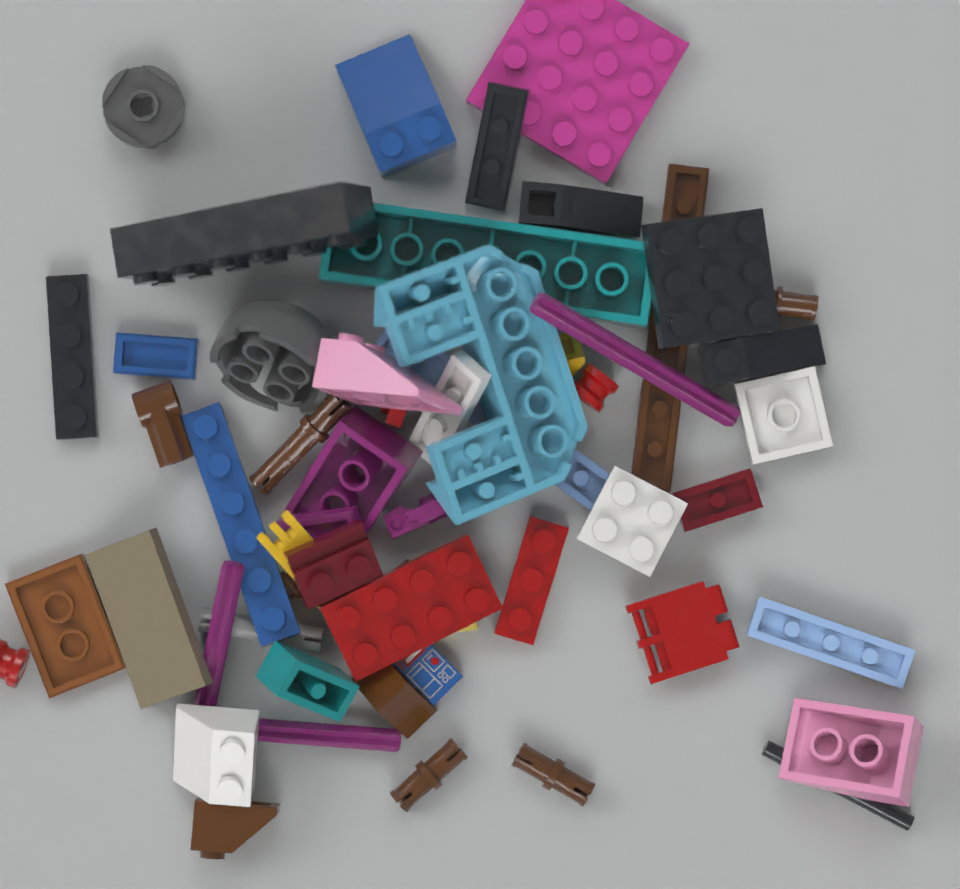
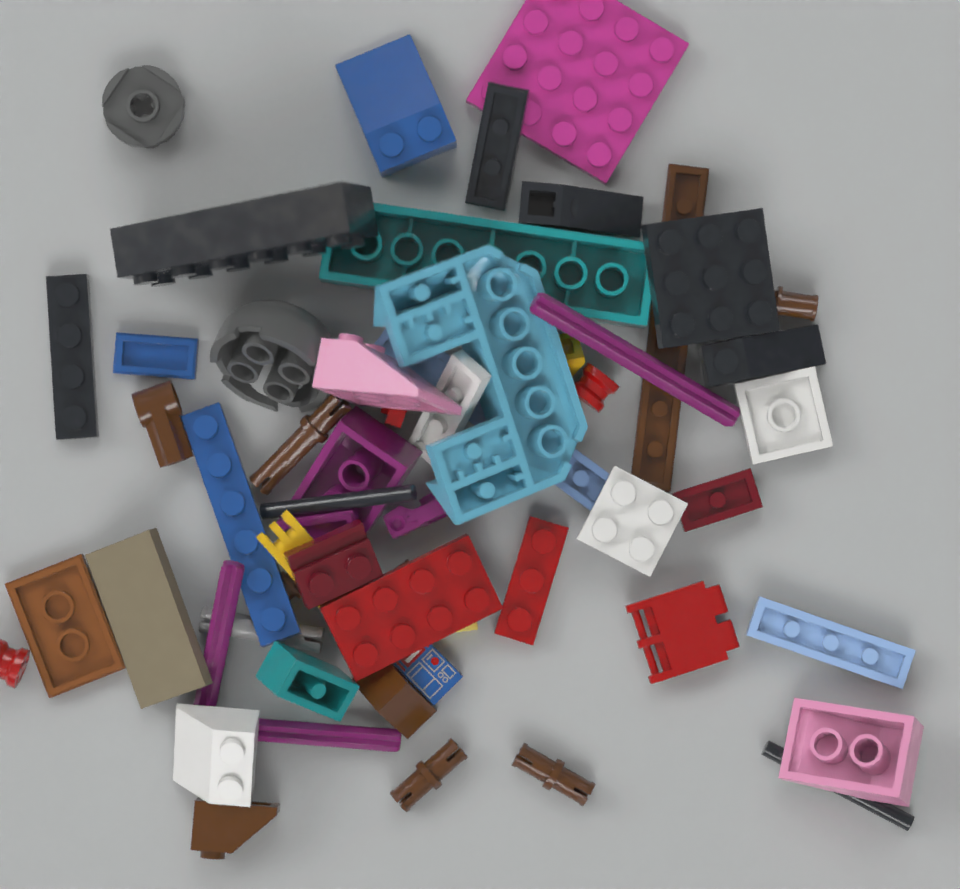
none -> black bar [259,484,417,520]

